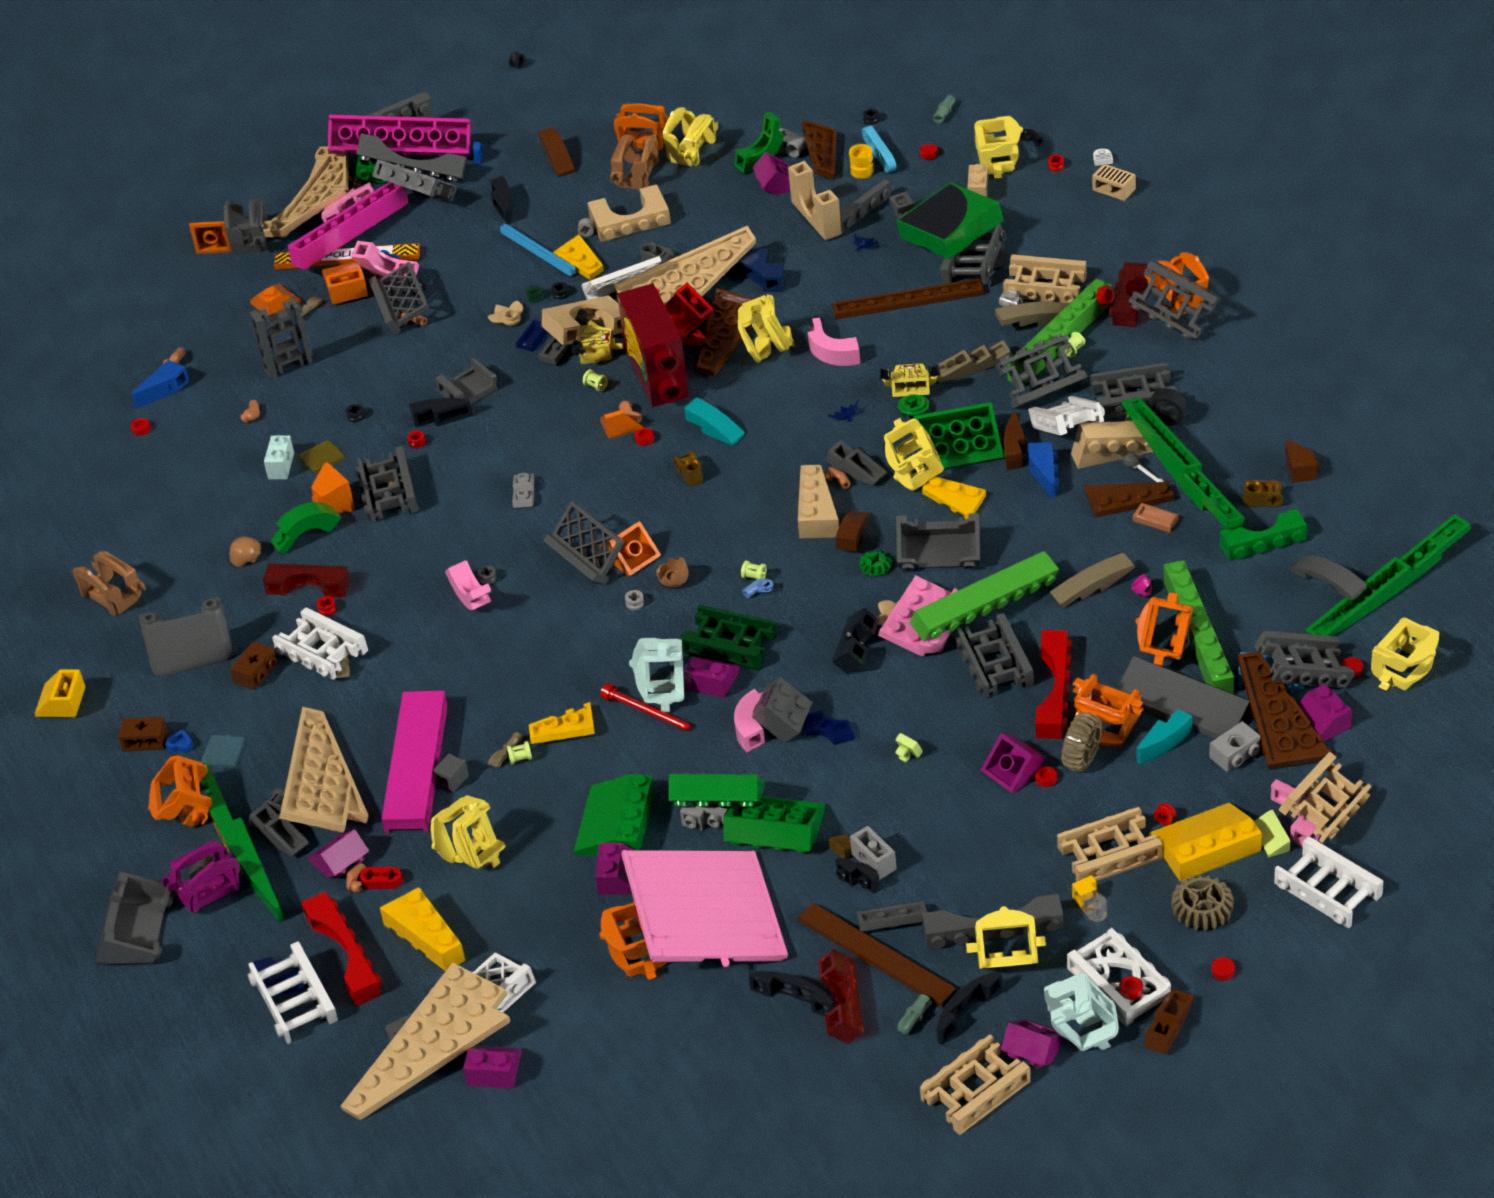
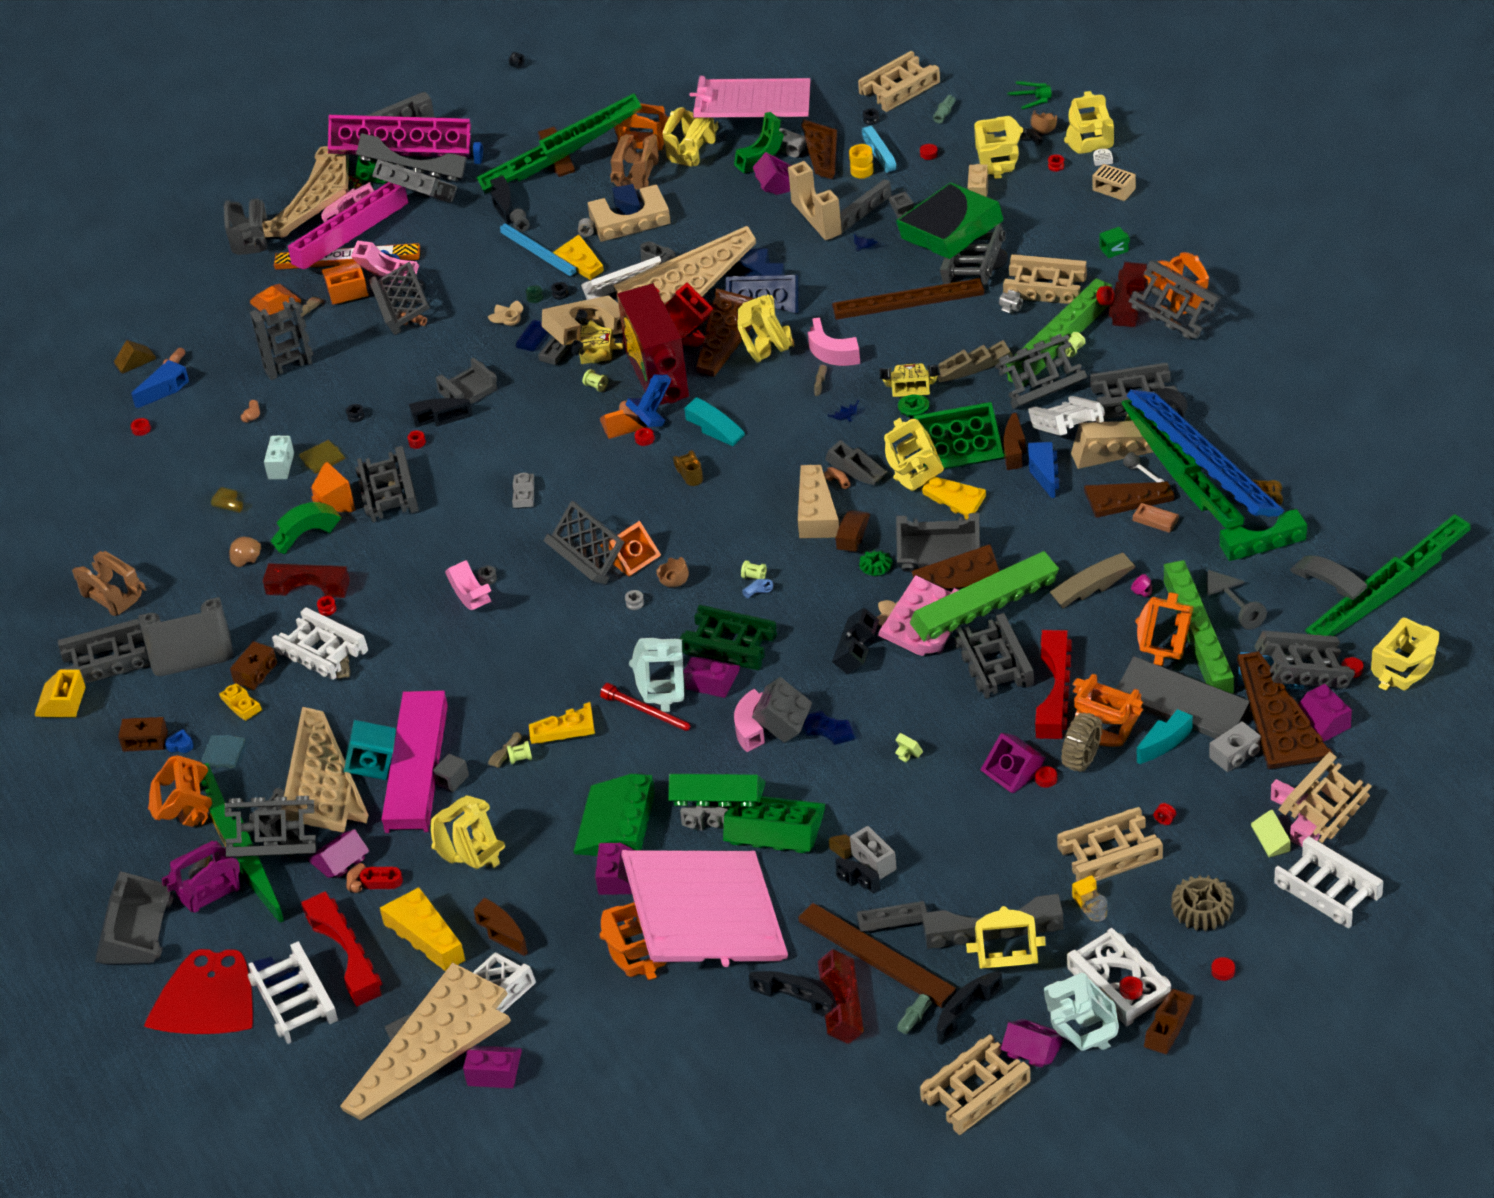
orange slope [189,221,232,254] -> none
dark tan slope [995,302,1068,328] -> none
yellow slope [1149,803,1262,882] -> none
reddish brown slope [1285,440,1320,483] -> none
none -> dark grey fence [57,619,150,683]
none -> pearl gold slope [114,340,156,374]
none -> red piece [144,949,253,1034]
none -> clear yellow piece [211,487,243,513]
none -> yellow slope [219,683,262,721]
none -> dark grey fence [225,796,316,857]
none -> teal slope [344,720,396,780]
none -> reddish brown slope [473,897,527,956]
none -> green slope [477,93,642,194]
none -> dark grey bush [510,209,530,232]
none -> dark blue slope [612,184,643,215]
none -> blue bracket [625,375,672,427]
none -> bright pink door [689,76,810,118]
none -> dark blue wing [726,275,798,313]
none -> dark tan piece [814,365,827,396]
none -> tan fence [858,51,940,112]
none -> reddish brown wing [911,544,1000,589]
none -> green plant [1007,81,1051,110]
none -> medium nougat hair [1030,110,1057,134]
none -> light yellow animal [1064,91,1114,154]
none -> green brick [1099,227,1130,259]
none -> blue plate [1127,390,1284,517]
none -> dark grey piece [1208,570,1267,630]

